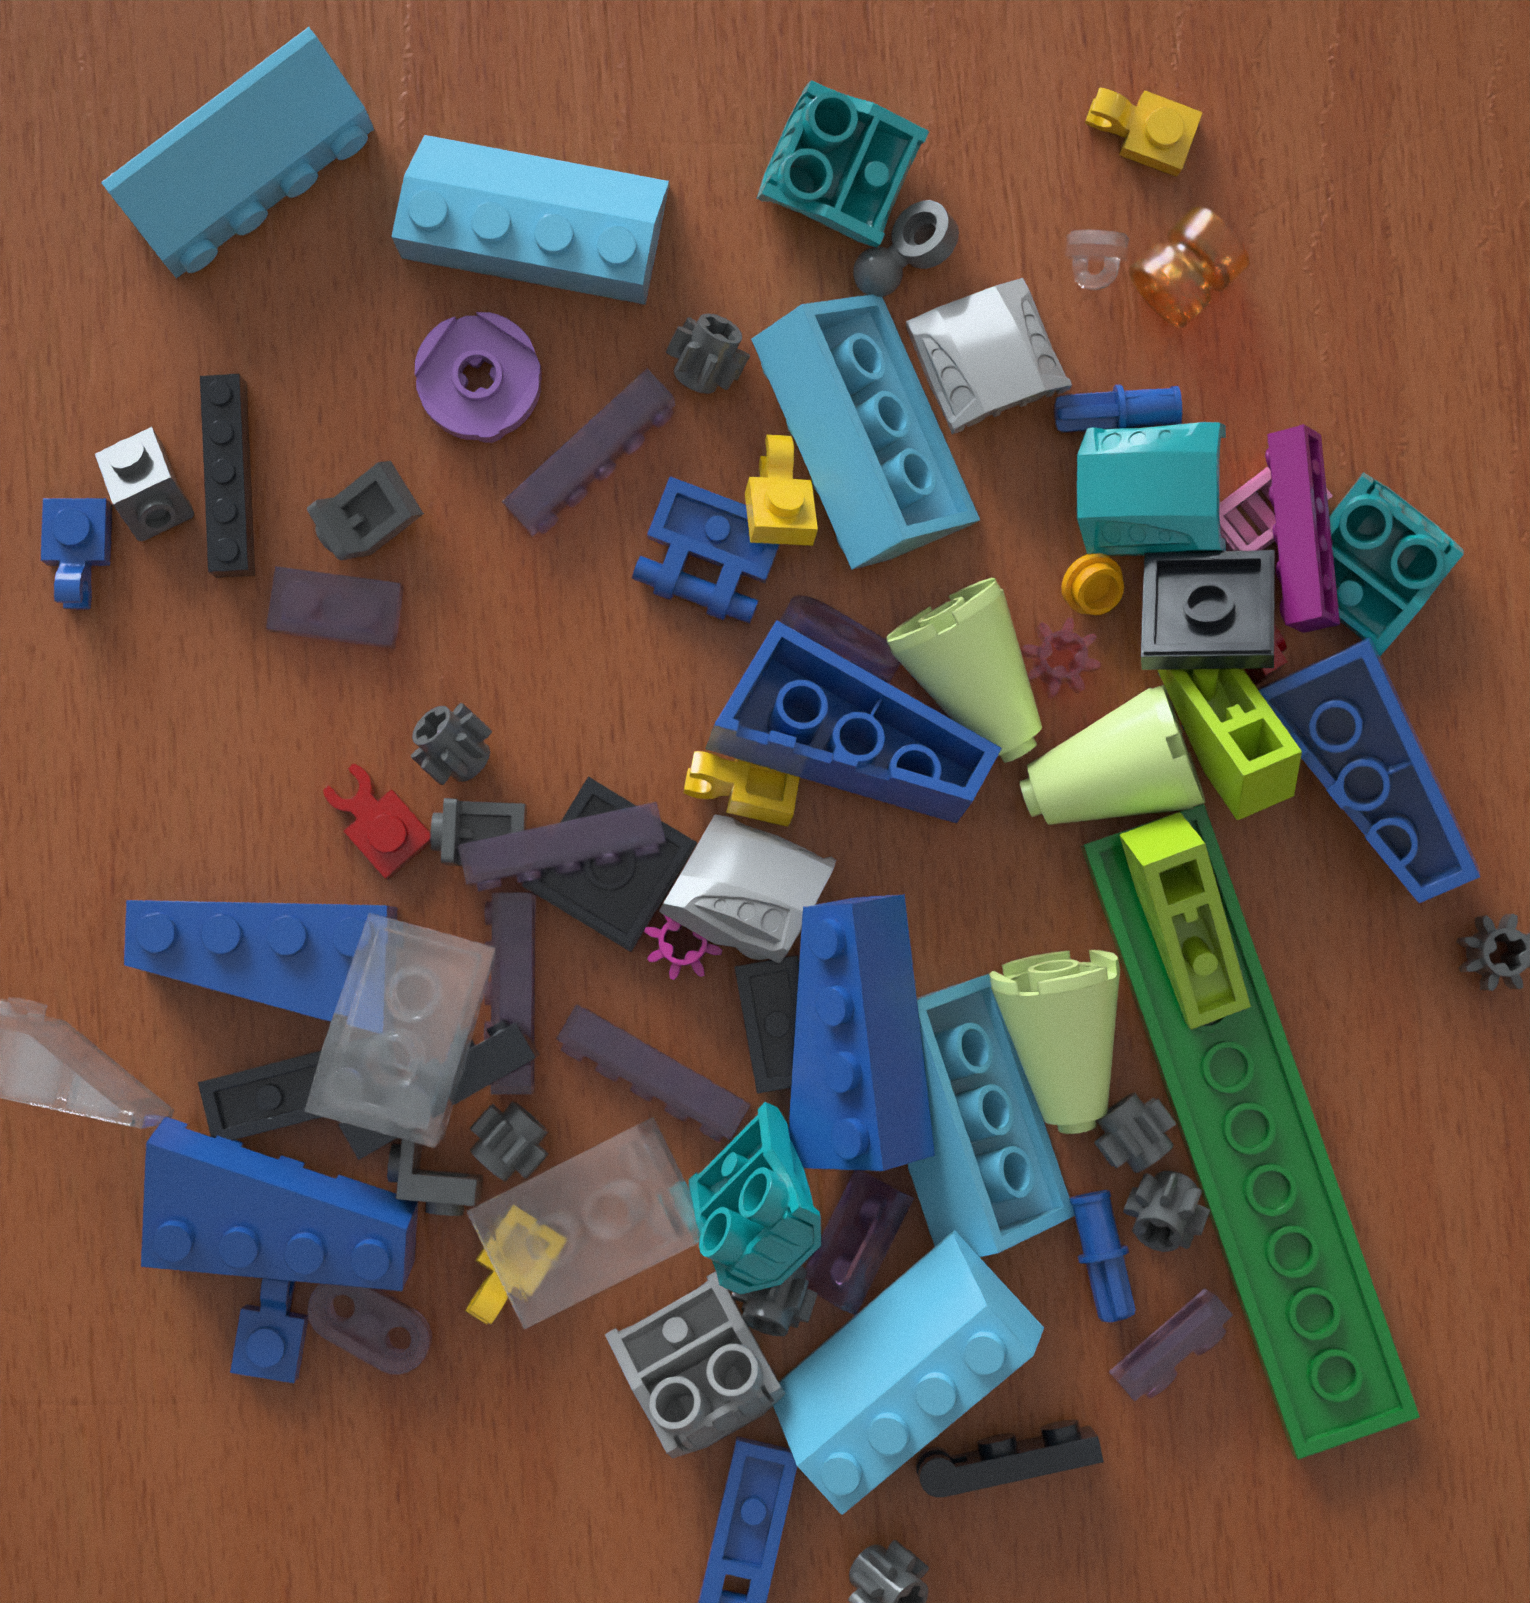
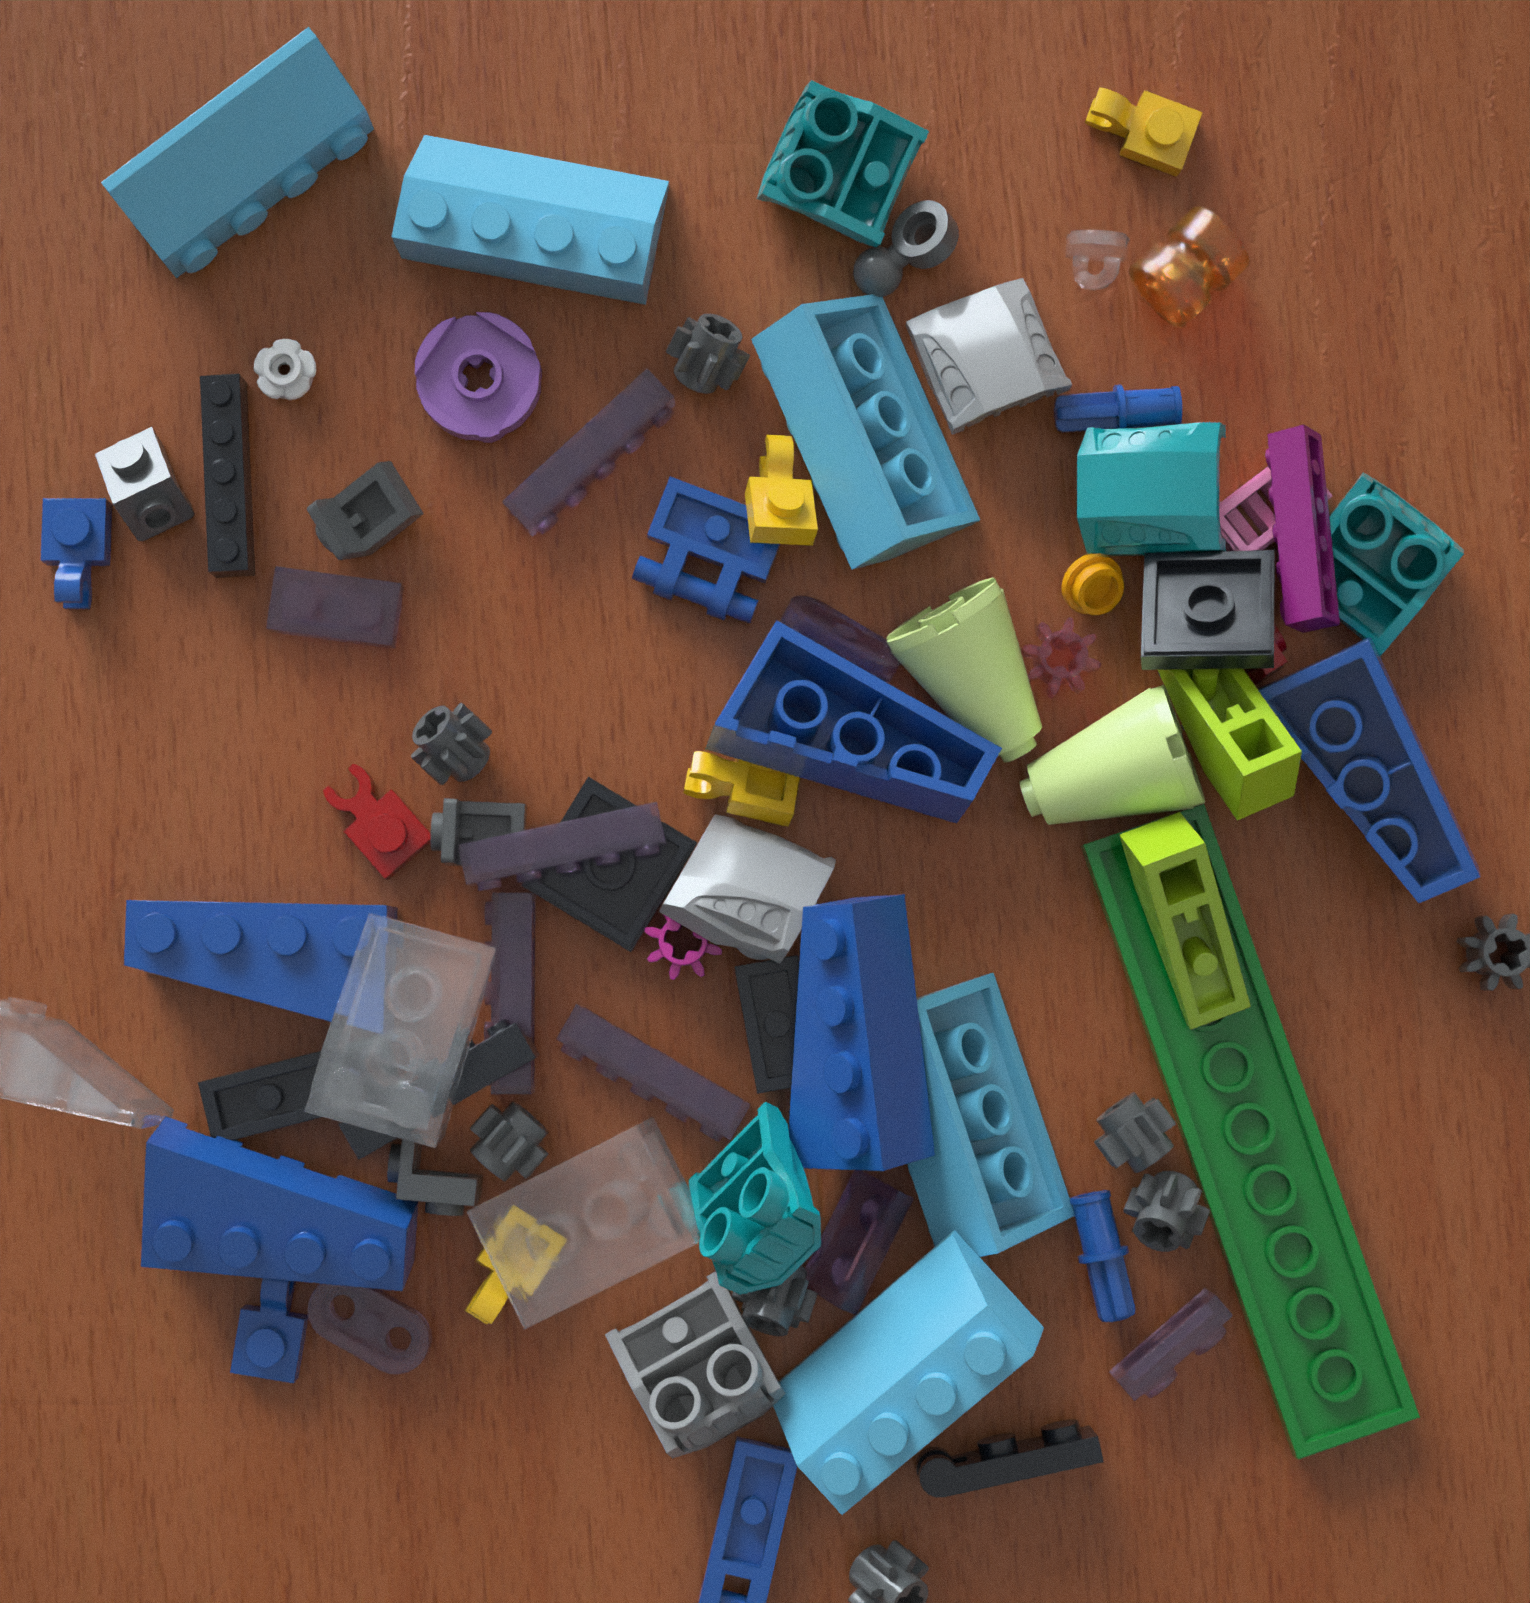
yellowish green cone [989,950,1120,1134] -> none
none -> white plate [254,339,316,400]

